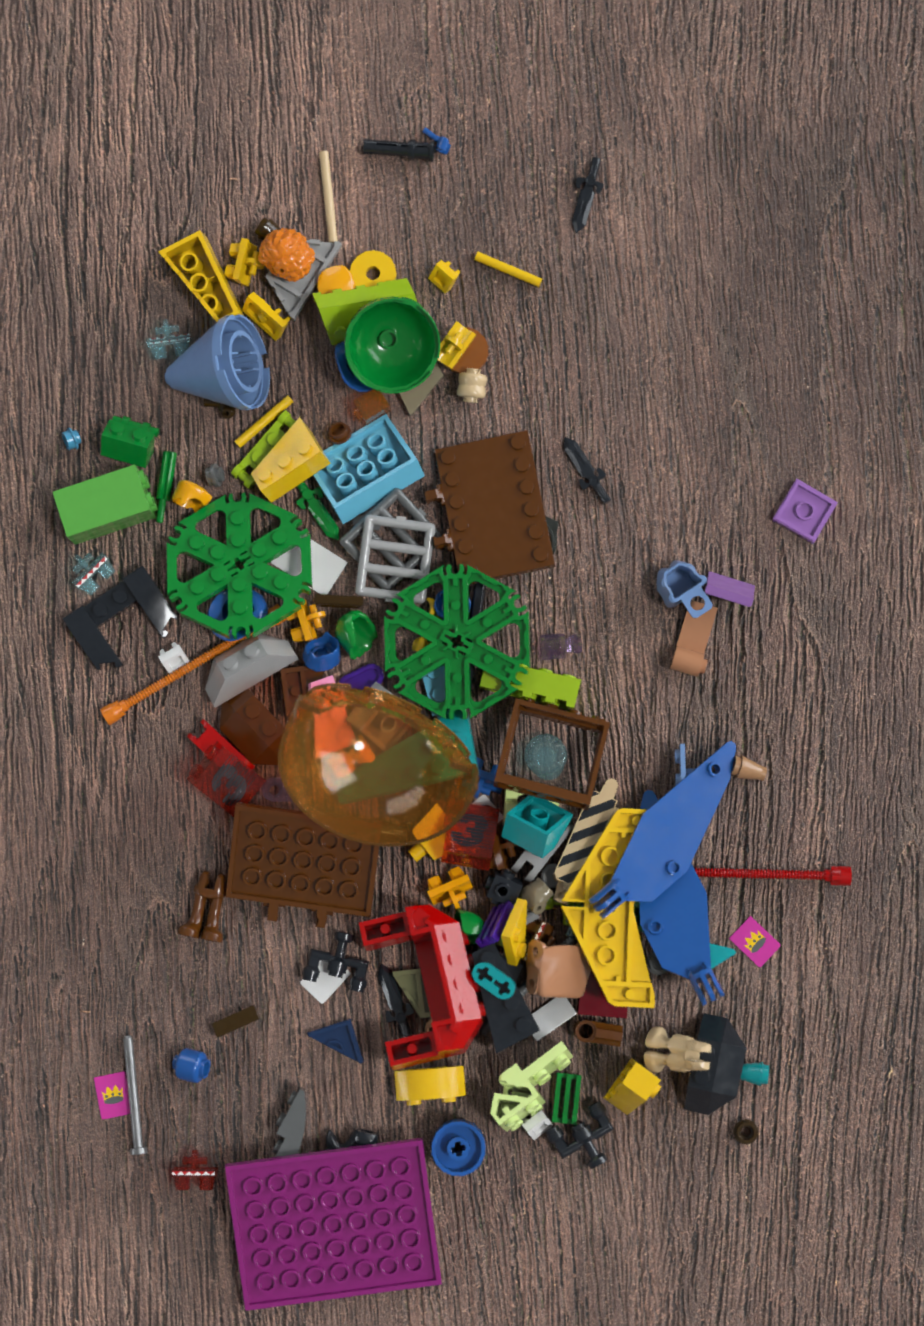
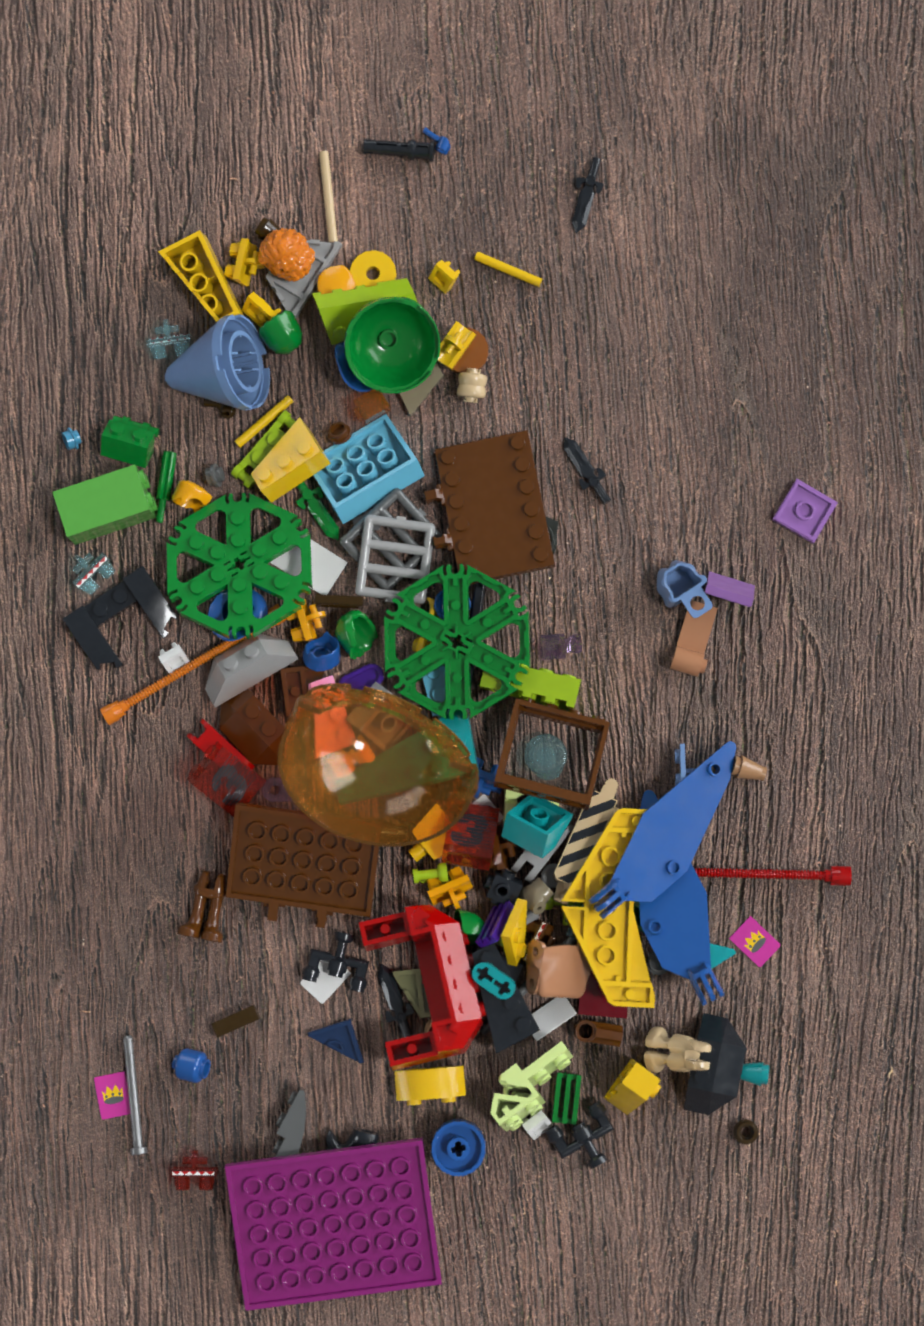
none -> green hair [259,310,302,355]
none -> lime piece [413,862,449,884]

